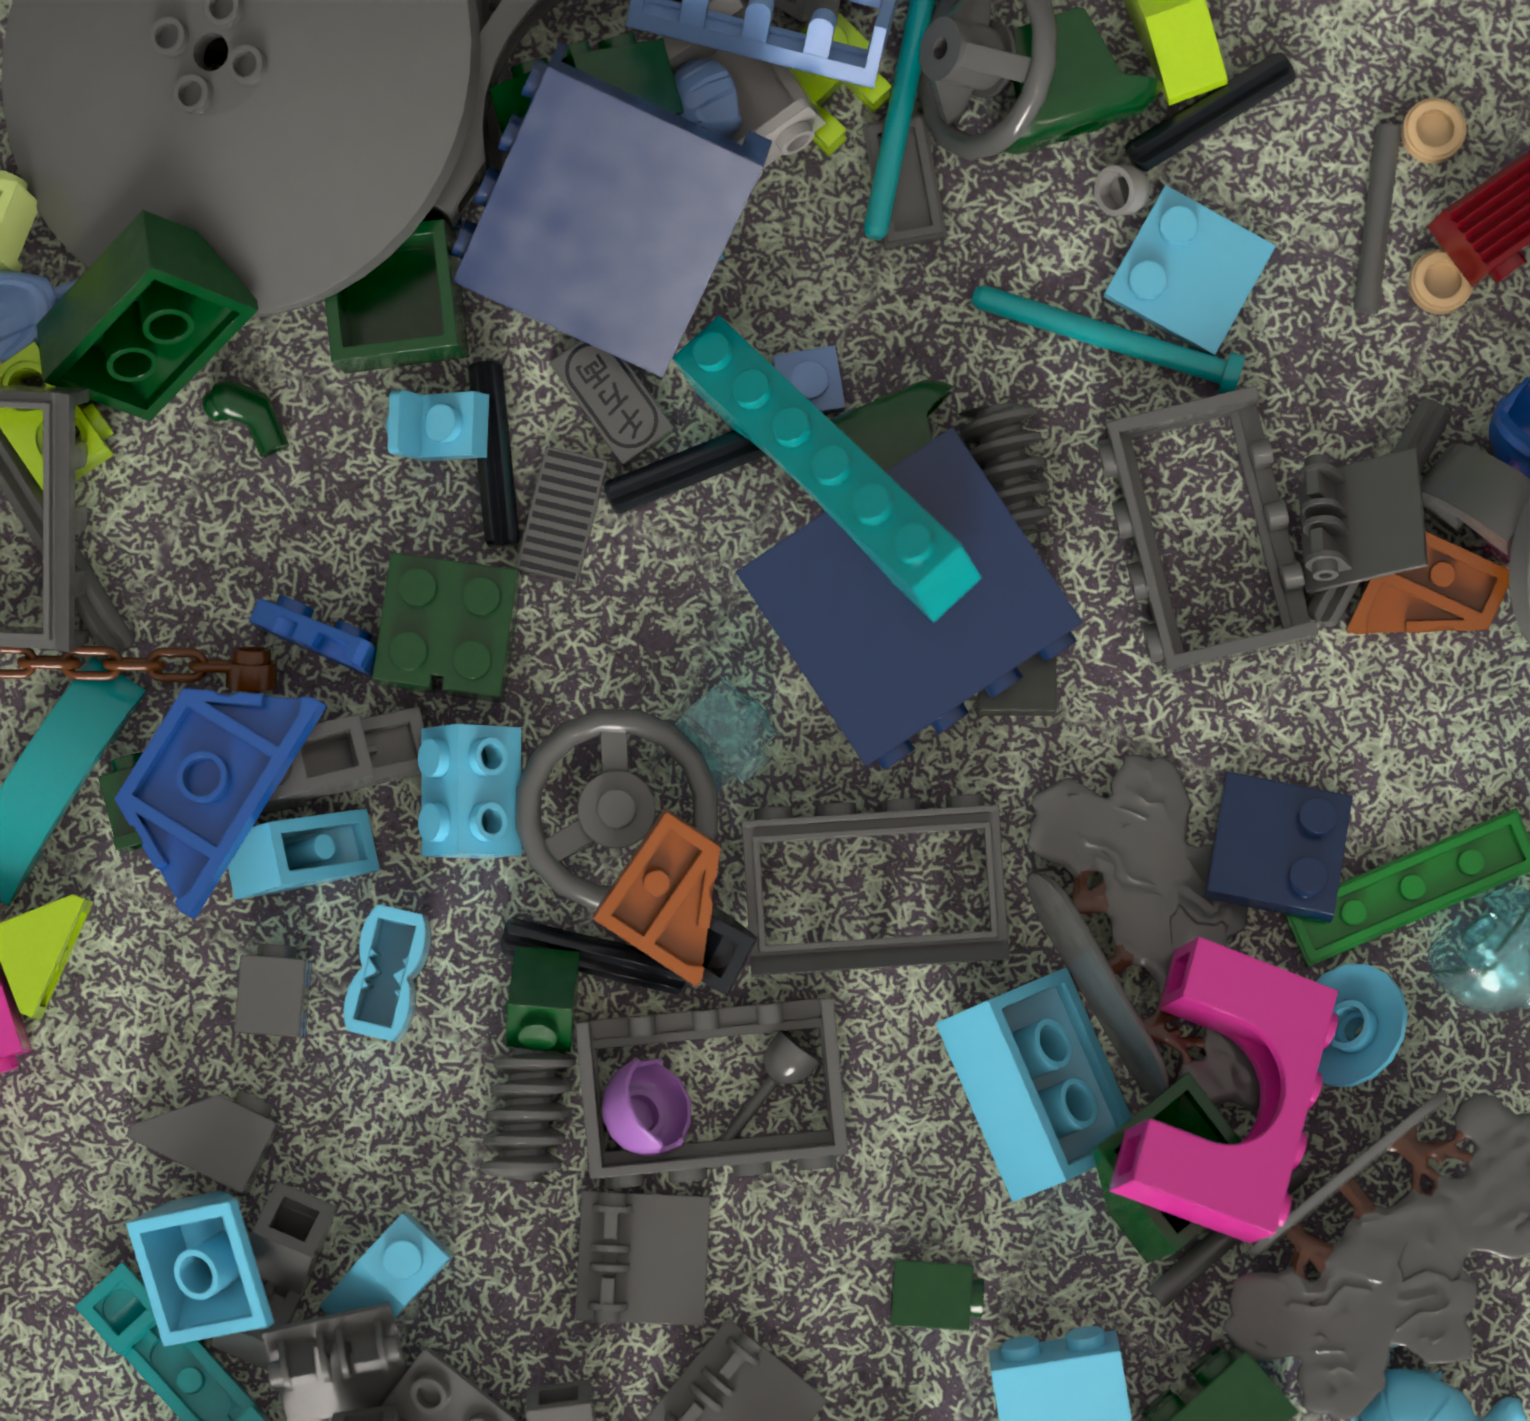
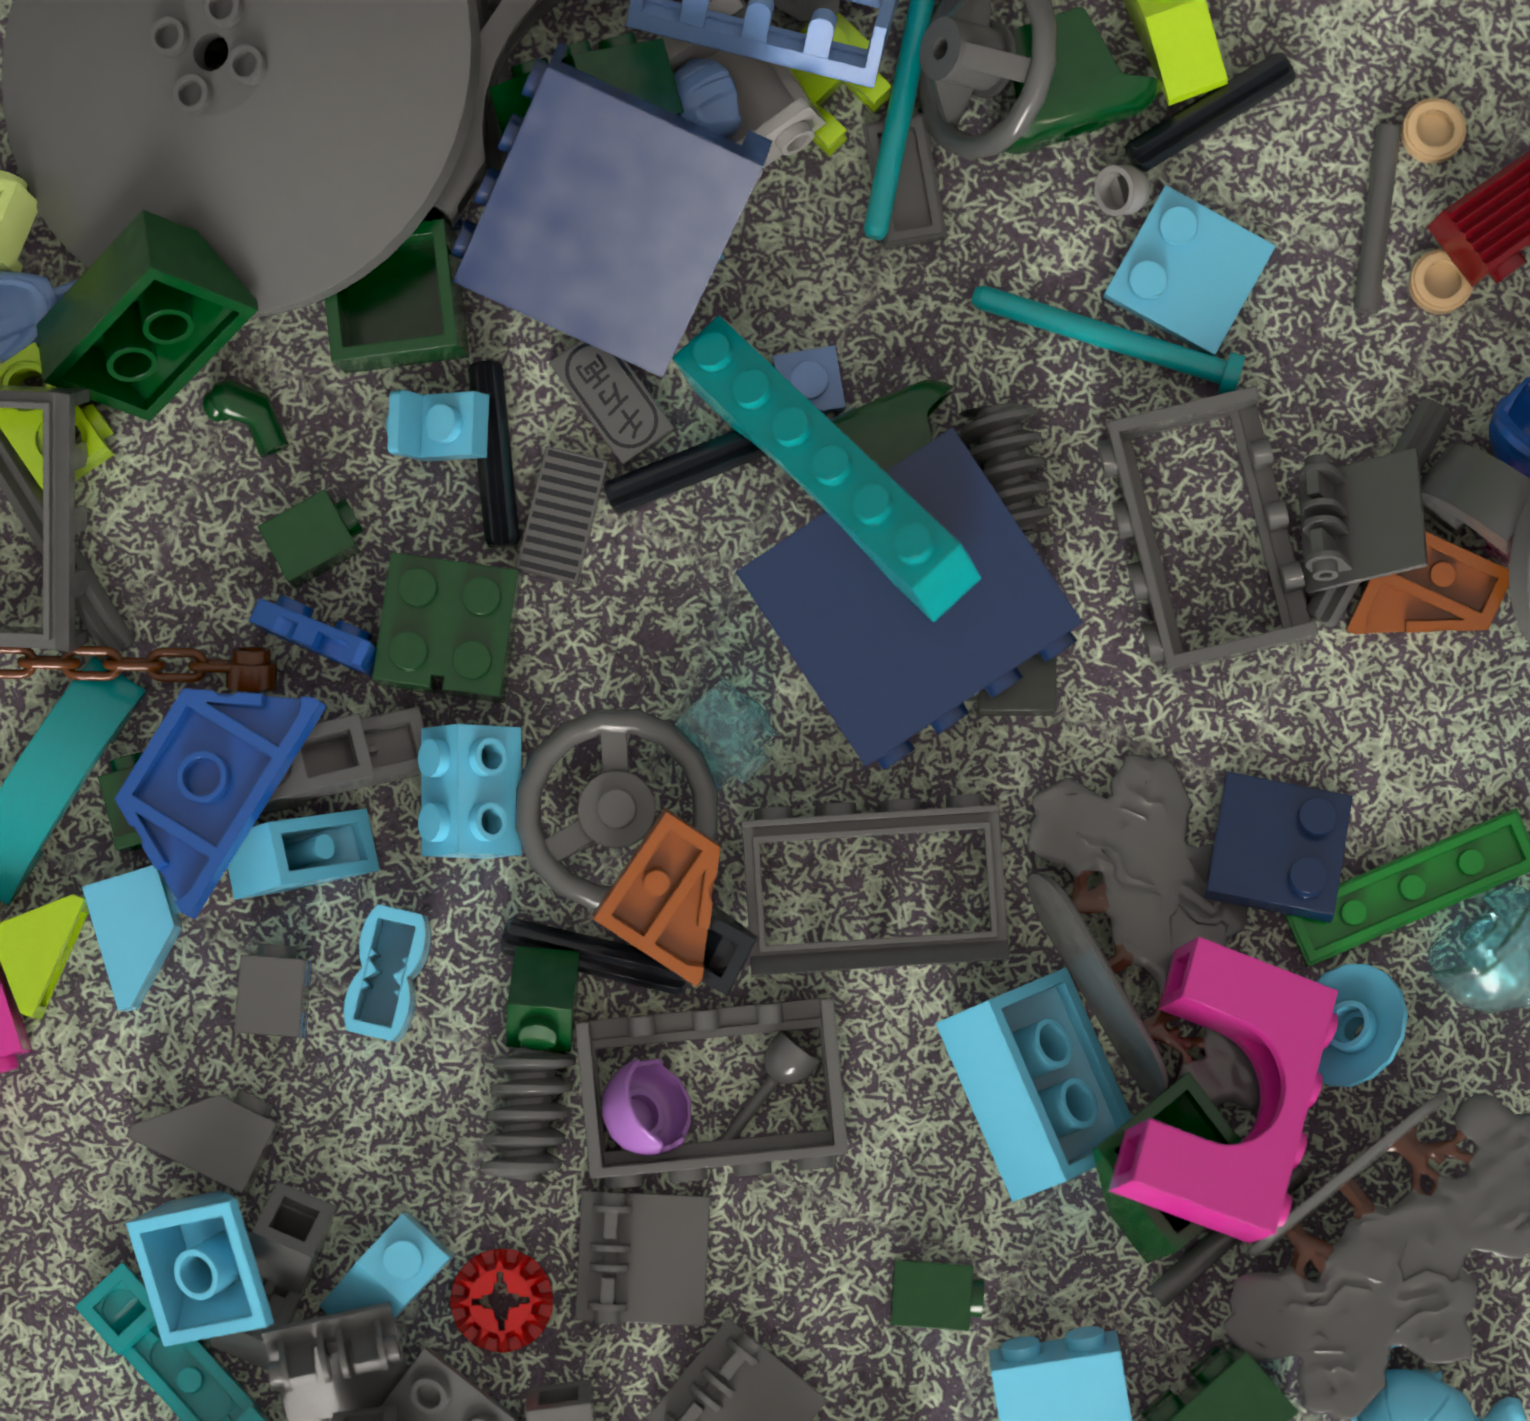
none -> medium azure slope [82,865,182,1012]
none -> dark green brick [257,489,364,589]
none -> red gear [449,1248,553,1353]

